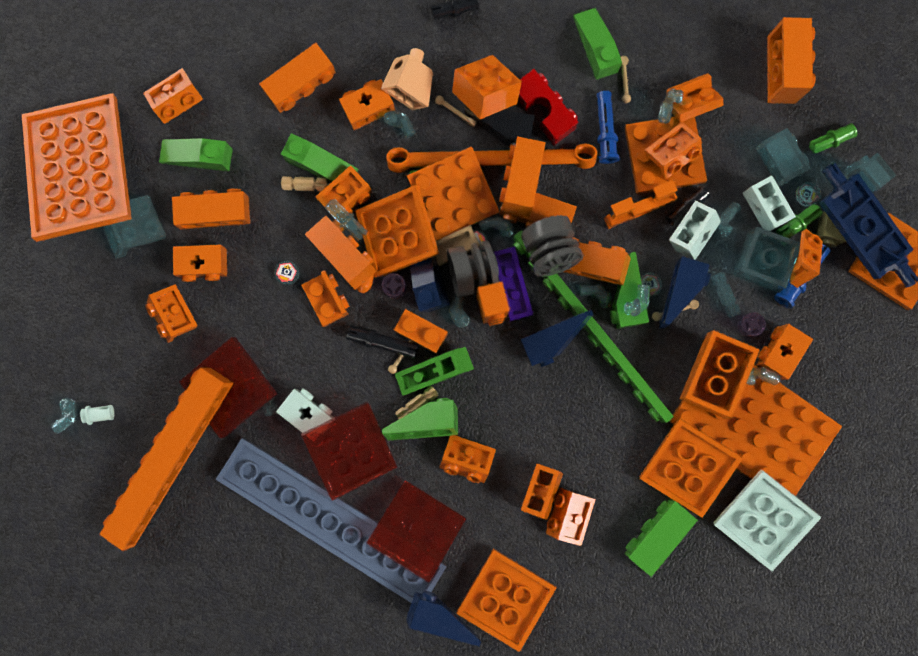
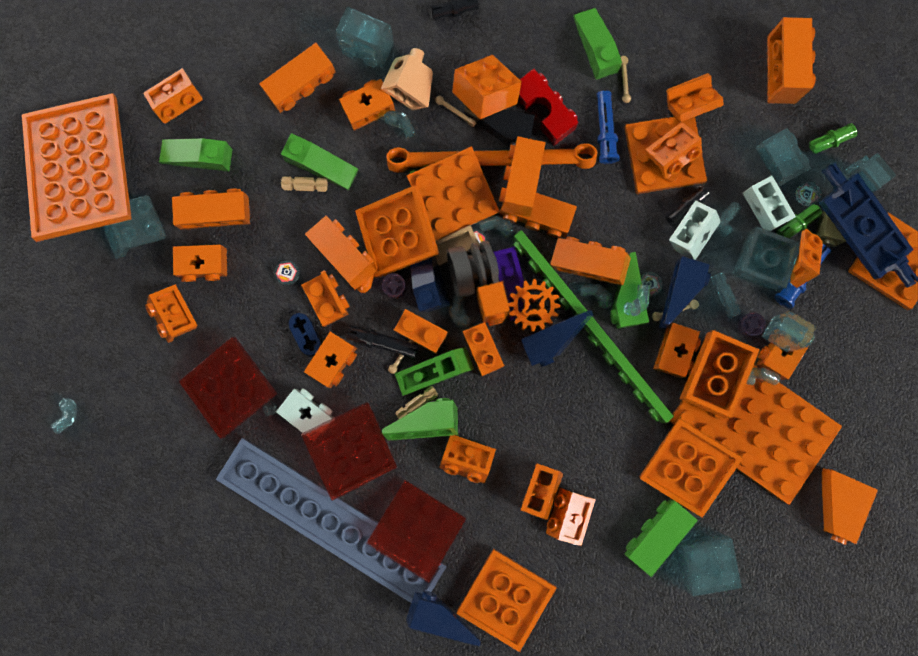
light aqua pin [80,405,115,425] -> none
orange brick [99,367,233,551] -> none
orange bracket [315,165,372,222] -> none
clear light blue axle [325,199,368,241] -> none
dark grey wheel [521,215,584,276] -> none
orange piece [604,179,678,229] -> none
clear light blue arm [658,88,683,123] -> none
light aqua plate [713,469,821,571] -> none
none -> dark blue beam [289,313,322,356]
none -> orange brick [304,331,357,388]
none -> clear light blue brick [335,7,394,68]
none -> orange brick [463,322,504,377]
none -> orange gear [508,279,560,332]
none -> orange brick [653,323,701,378]
none -> clear light blue brick [677,534,742,596]
none -> clear light blue brick [762,311,816,352]
none -> orange slope [821,468,878,545]

